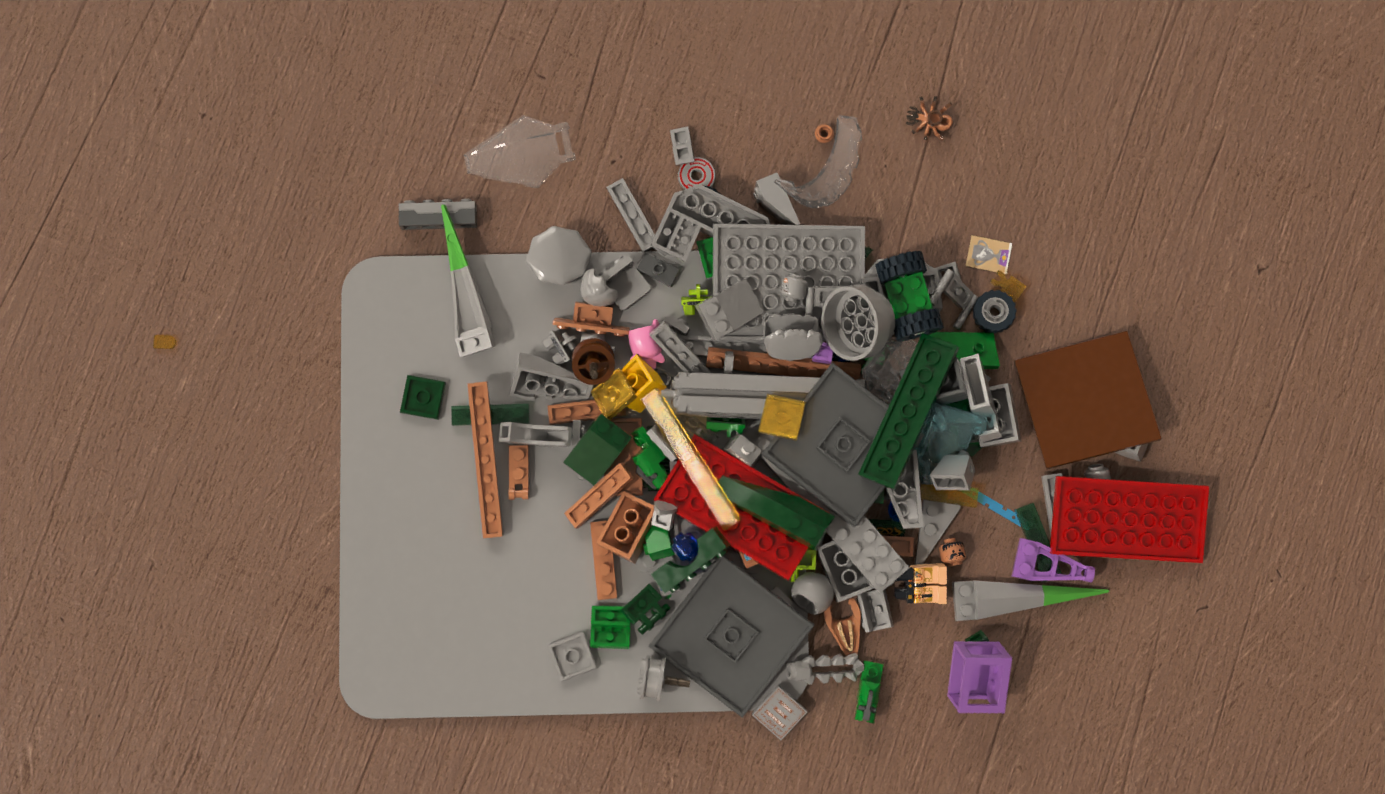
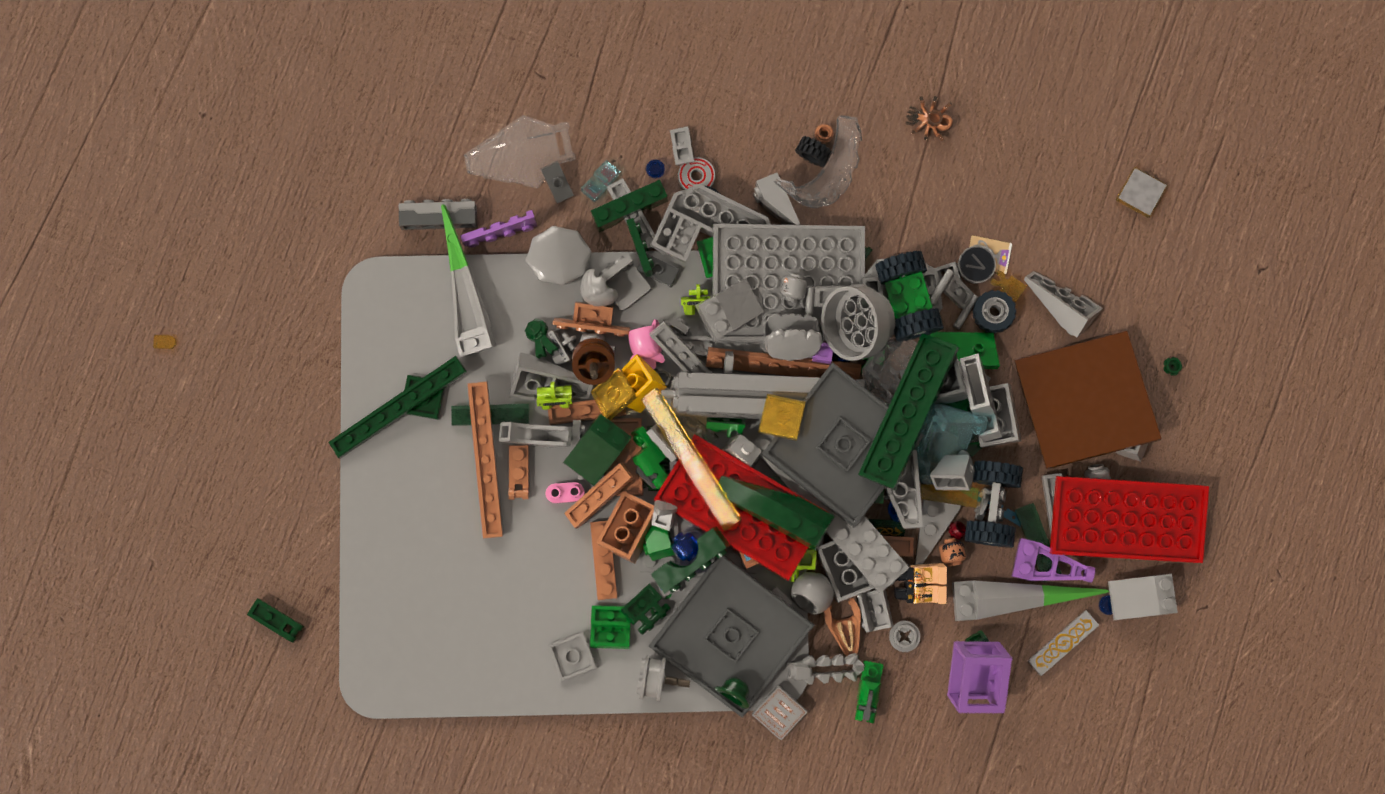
none -> dark green plate [247,598,304,643]
none -> dark green tile [328,356,467,458]
none -> medium lavender wing [460,210,537,248]
none -> dark green piece [525,319,558,359]
none -> lime hips [536,382,572,410]
none -> dark grey plate [540,161,574,204]
none -> bright pink plate [546,482,585,503]
none -> clear light blue slope [580,160,620,203]
none -> dark green arch [590,180,668,233]
none -> dark green plate [626,218,655,277]
none -> clear blue plate [646,160,665,179]
none -> dark green hat [715,678,750,709]
none -> black tyre [795,136,832,167]
none -> light grey gear [889,621,920,652]
none -> dark red plate [949,521,966,539]
none -> black tile [957,246,996,284]
none -> black plate [965,461,1023,548]
none -> light grey piece [974,488,992,521]
none -> light grey wedge [1024,271,1103,337]
none -> light grey tile [1028,610,1099,676]
none -> clear blue plate [1098,595,1113,615]
none -> light grey slope [1108,574,1178,620]
none -> flat silver tile [1116,167,1168,218]
none -> dark green plate [1163,357,1182,376]

